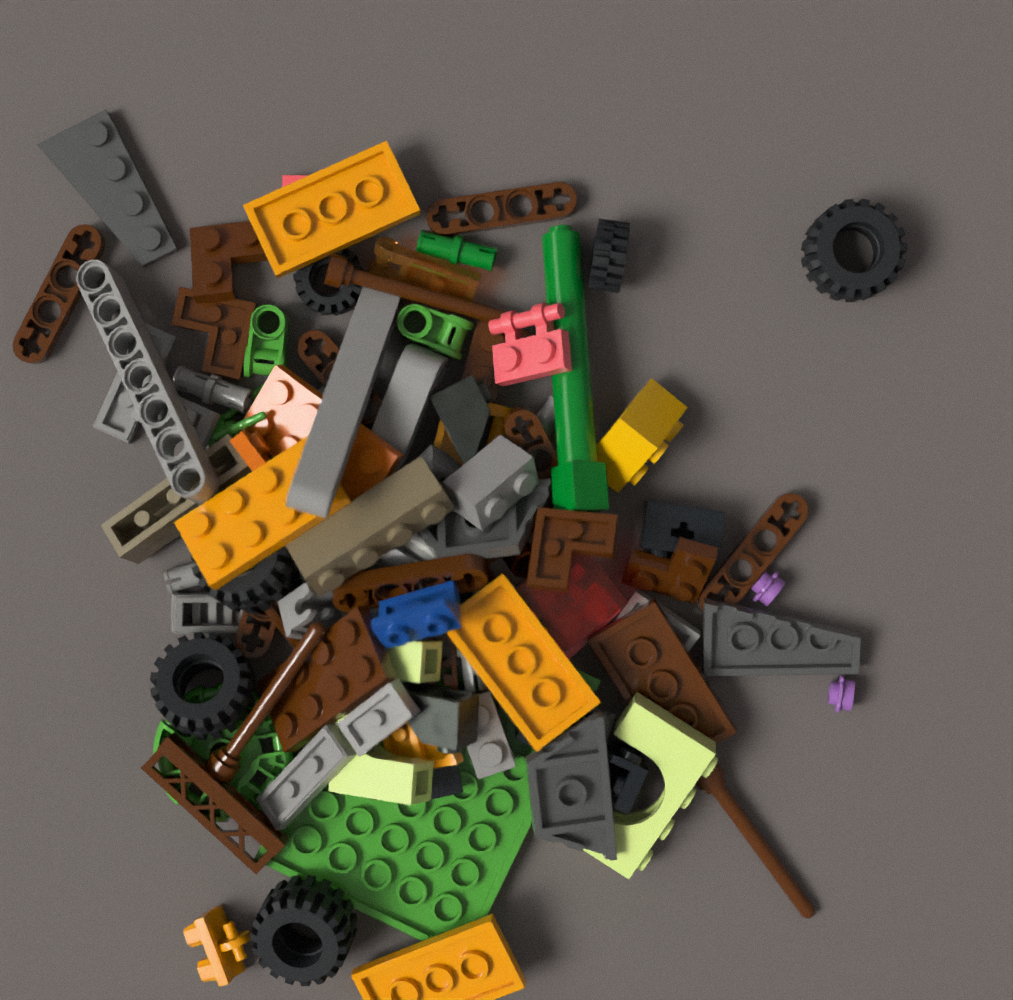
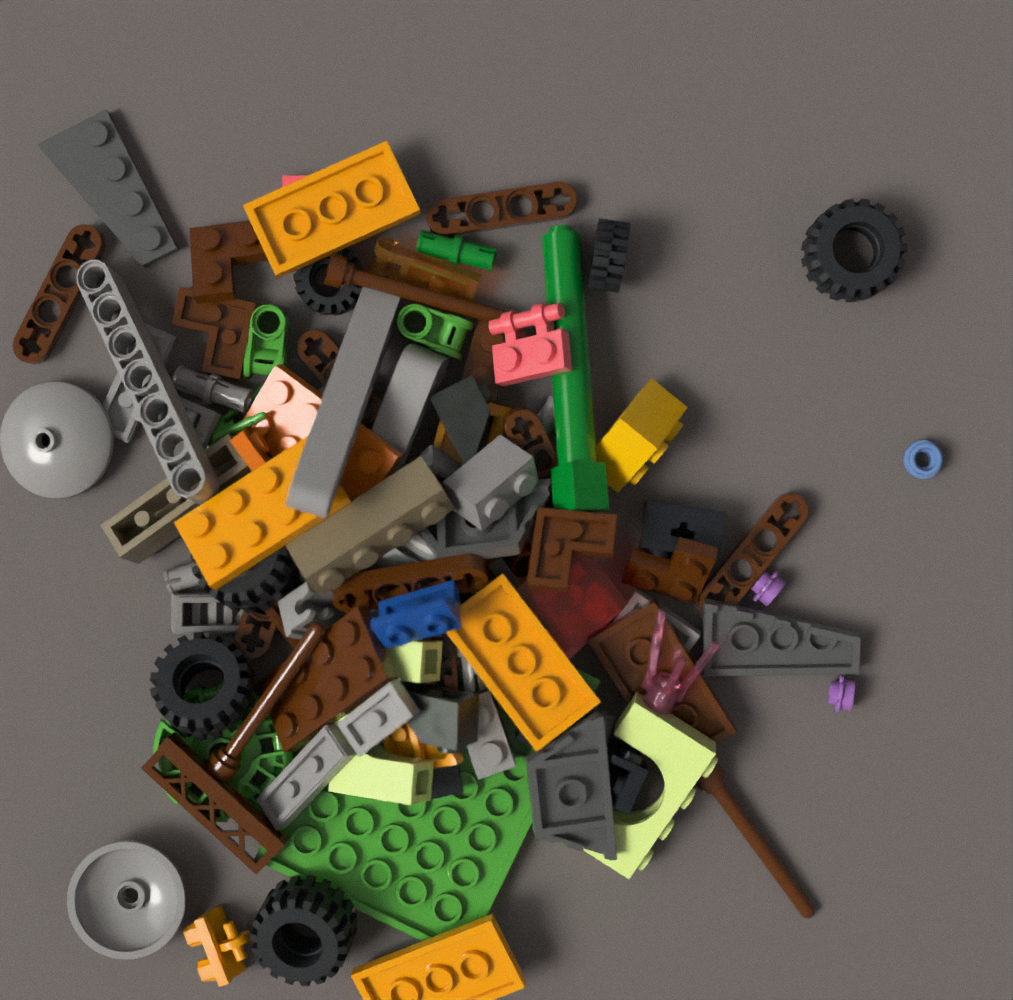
none -> light grey dish [0,382,114,498]
none -> light grey dish [67,840,186,960]
none -> clear pink plant [641,610,719,714]
none -> medium blue plate [903,440,943,479]

